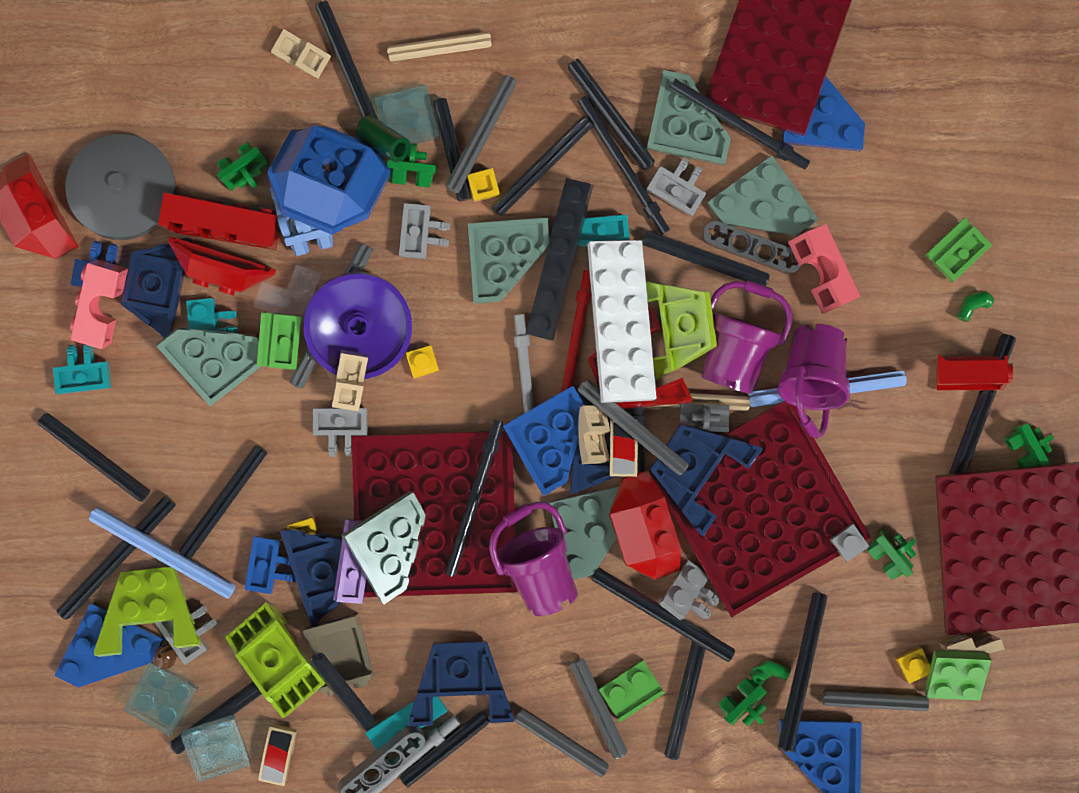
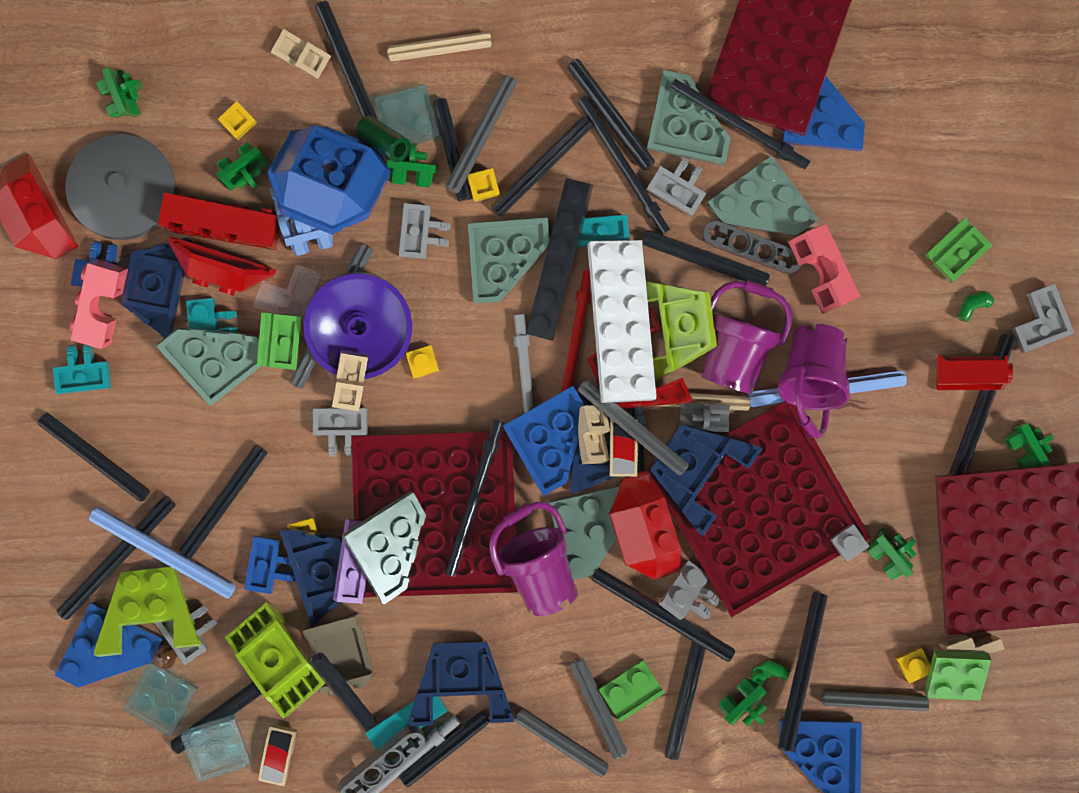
none -> green hips [96,67,143,118]
none -> yellow plate [218,101,257,140]
none -> light grey plate [1011,284,1074,353]

